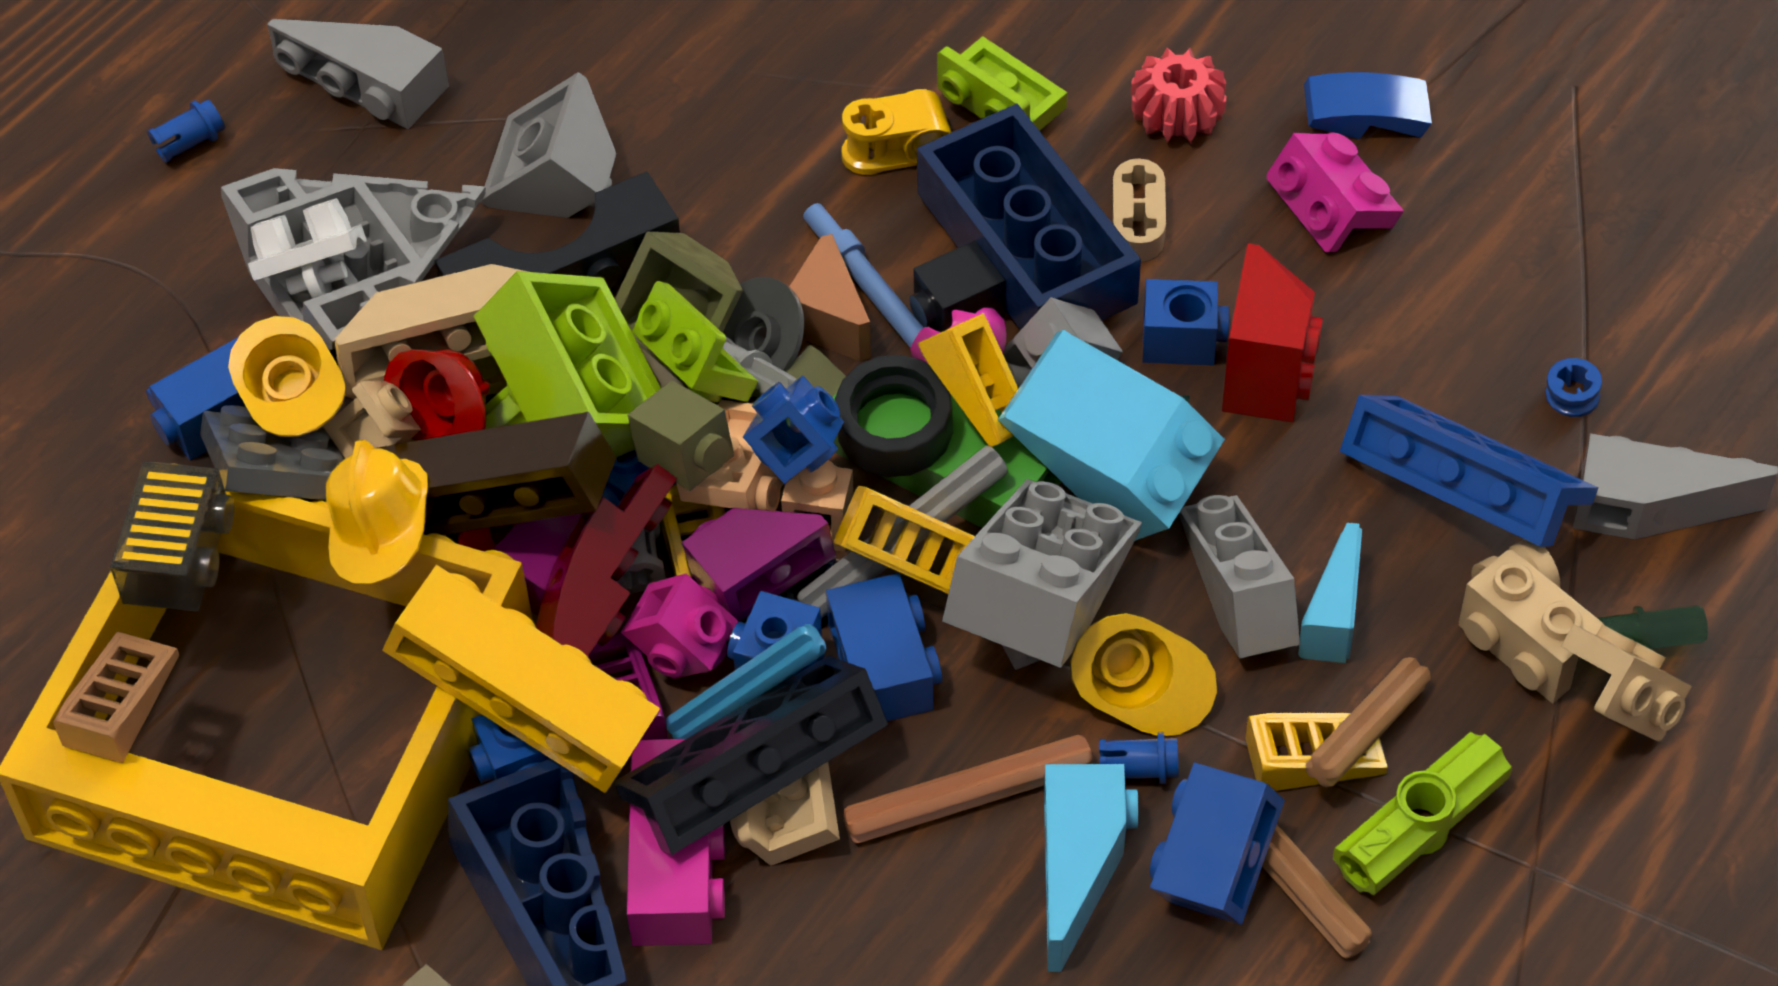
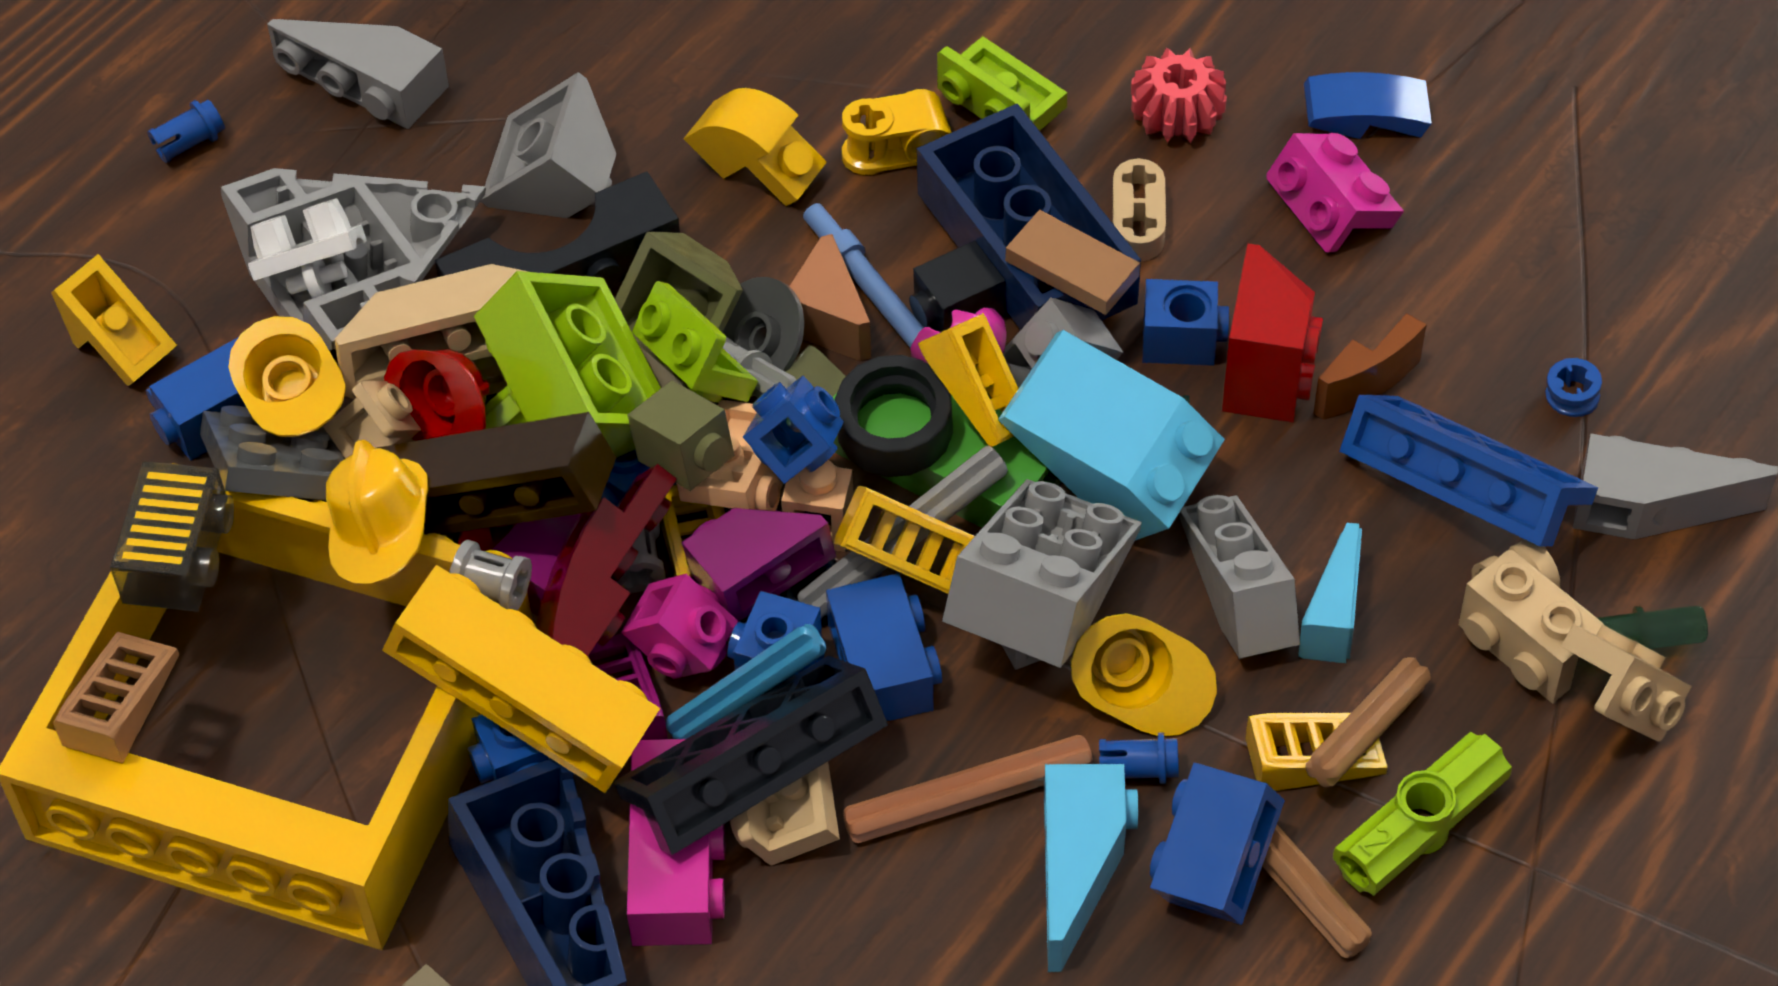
none -> yellow slope [51,254,177,386]
none -> light grey bush [450,540,532,610]
none -> yellow brick [684,88,827,206]
none -> medium nougat tile [1005,210,1140,315]
none -> dark orange slope [1313,313,1427,420]

